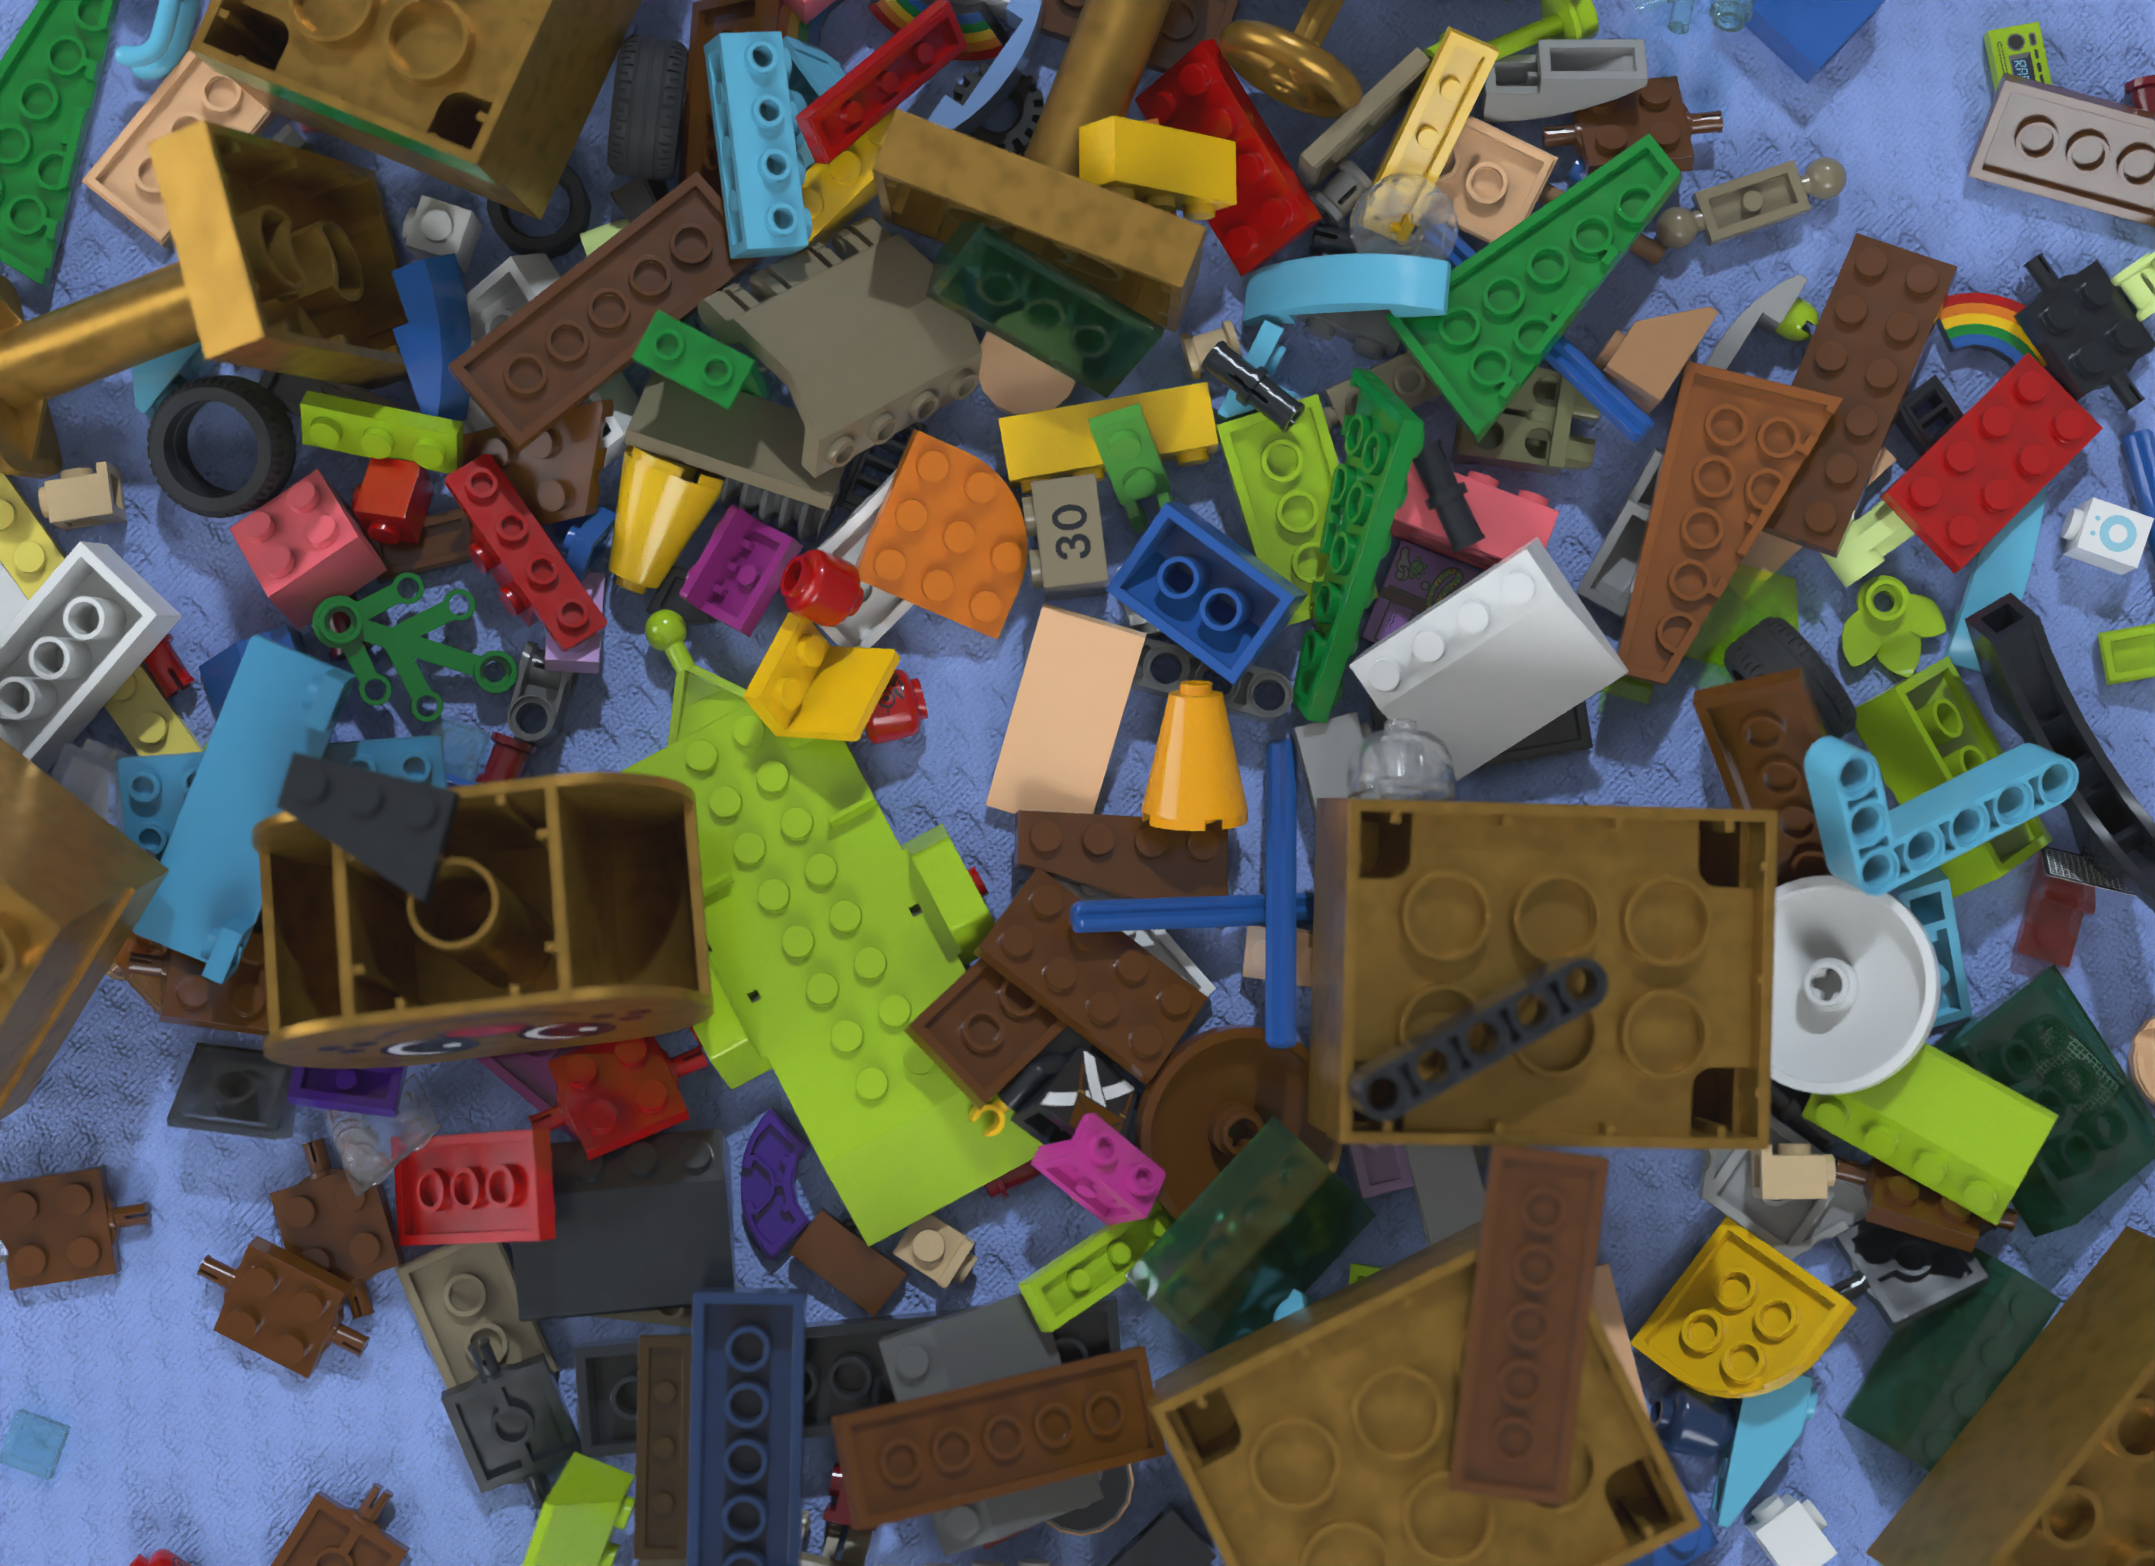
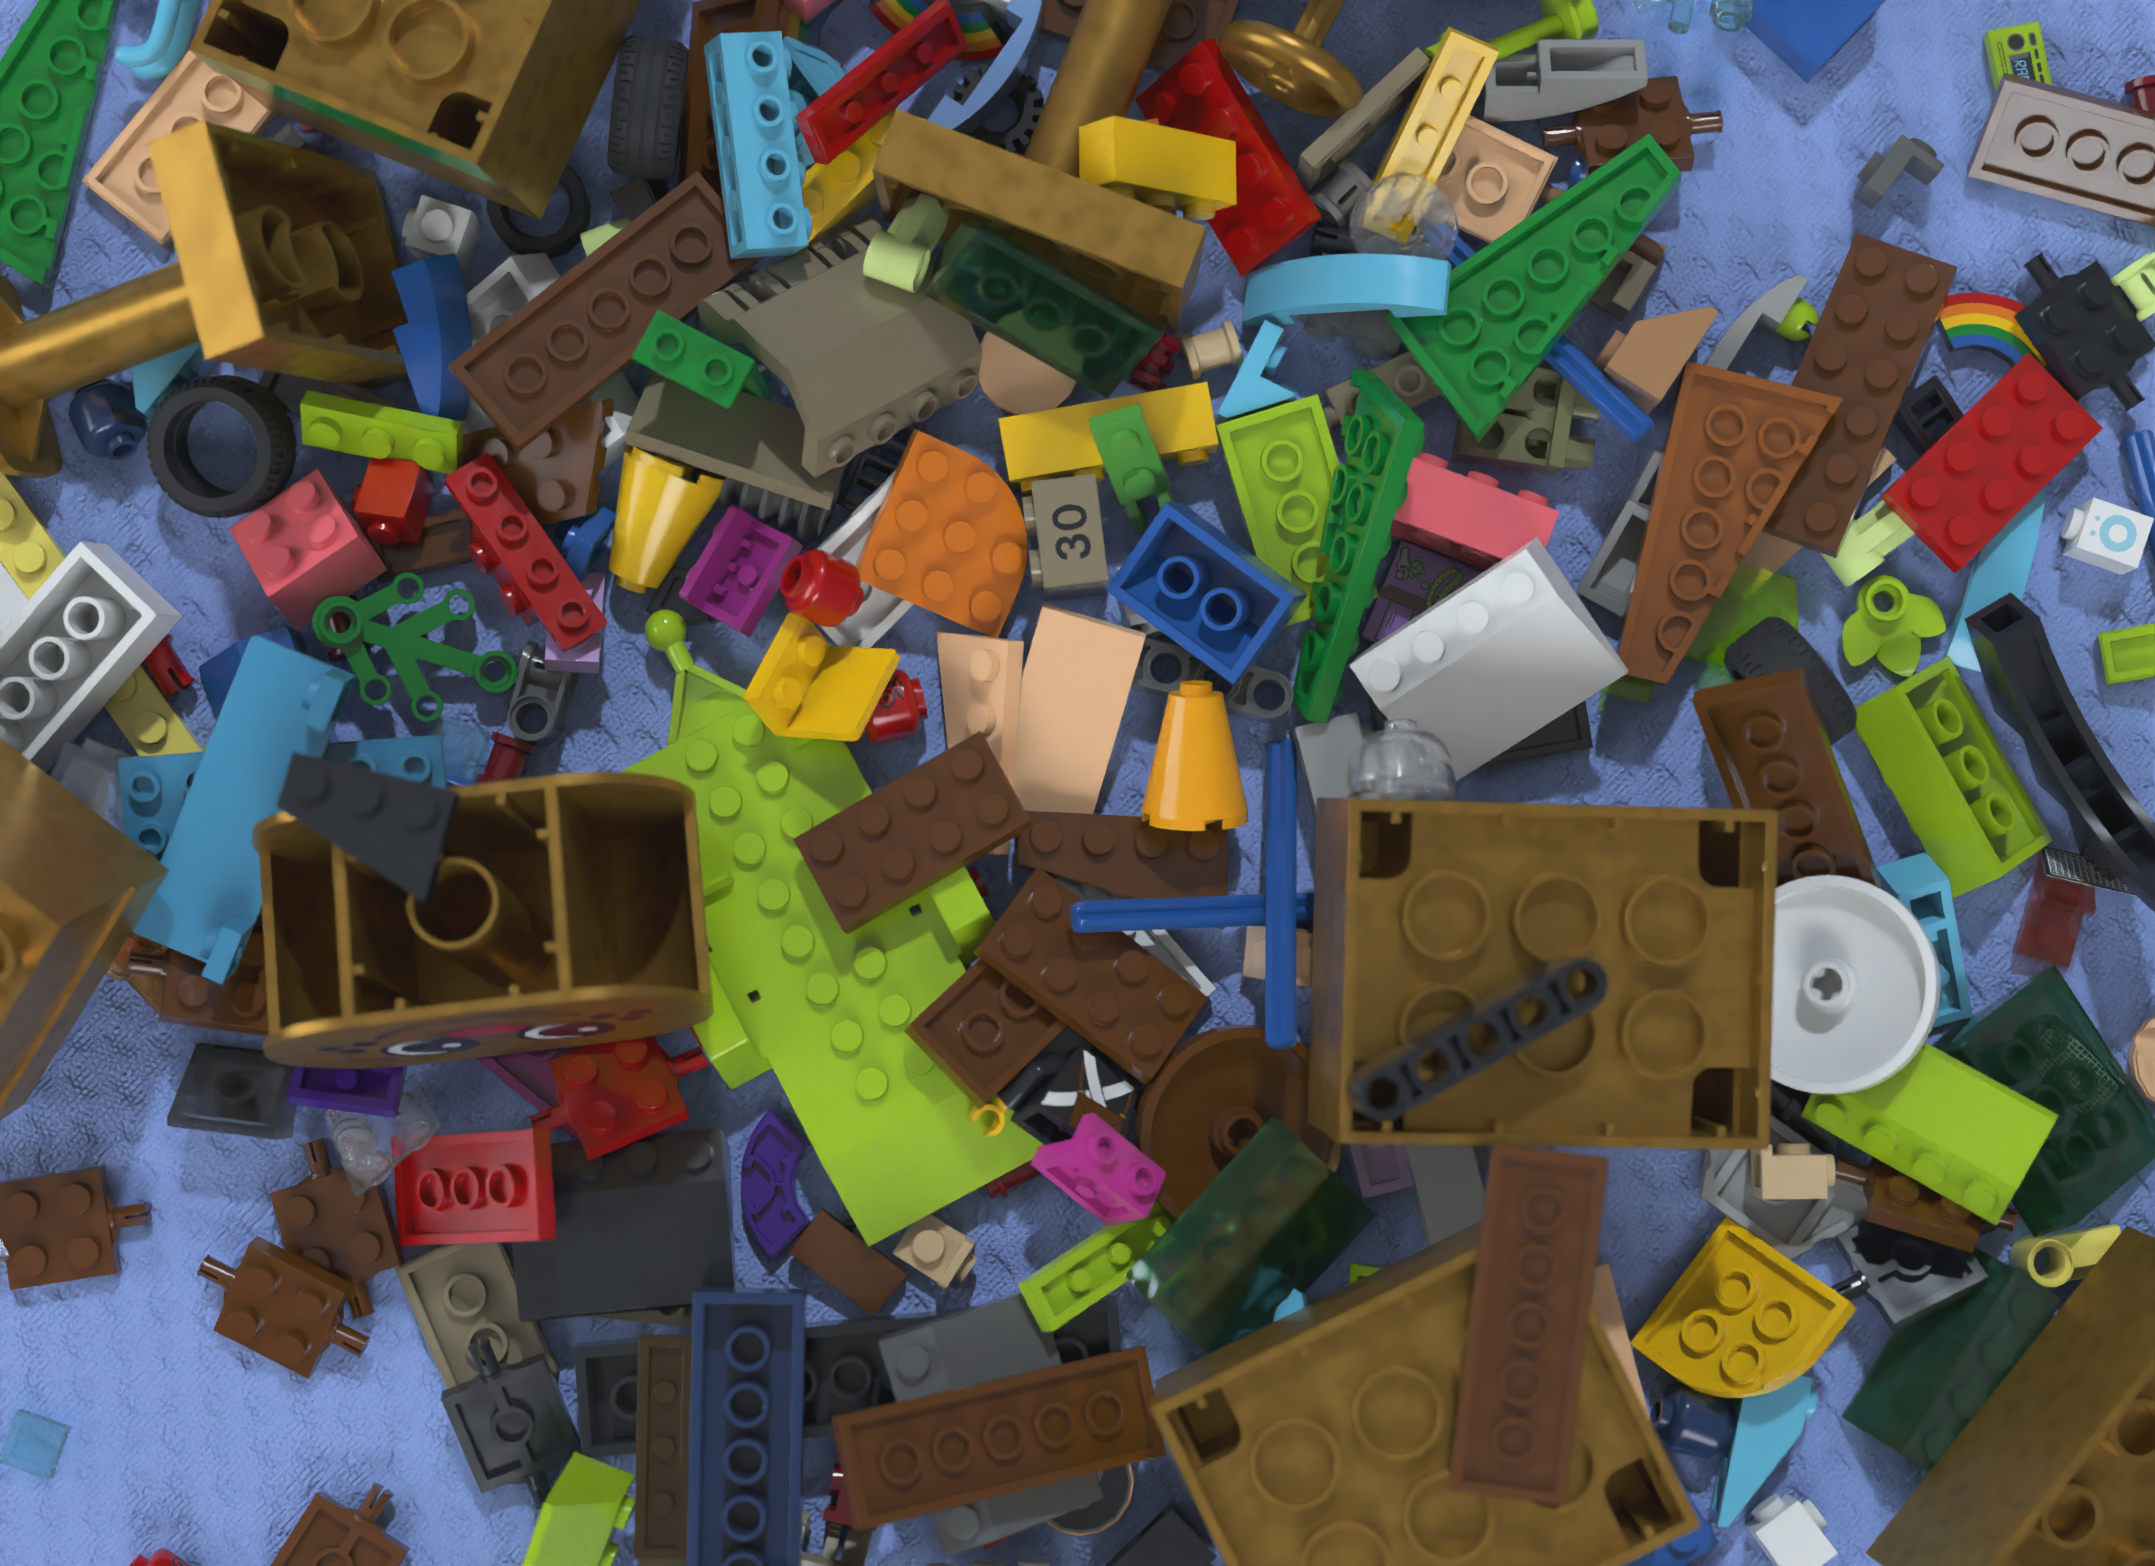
tan brick [38,461,127,530] -> none
black pin [1202,341,1305,432] -> none
black pin [1412,440,1486,553] -> none
dark tan plate [1656,157,1847,249] -> none
medium azure beam [1804,736,2079,896] -> none
none -> dark blue head [68,378,148,460]
none -> reddish brown plate [793,731,1034,934]
none -> yellowish green piece [863,193,948,293]
none -> light nougat wing [936,631,1024,855]
none -> dark red bush [1117,326,1182,392]
none -> dark tan panel [1588,250,1657,322]
none -> dark grey bracket [1854,134,1944,209]
none -> light yellow piece [2010,1224,2121,1287]

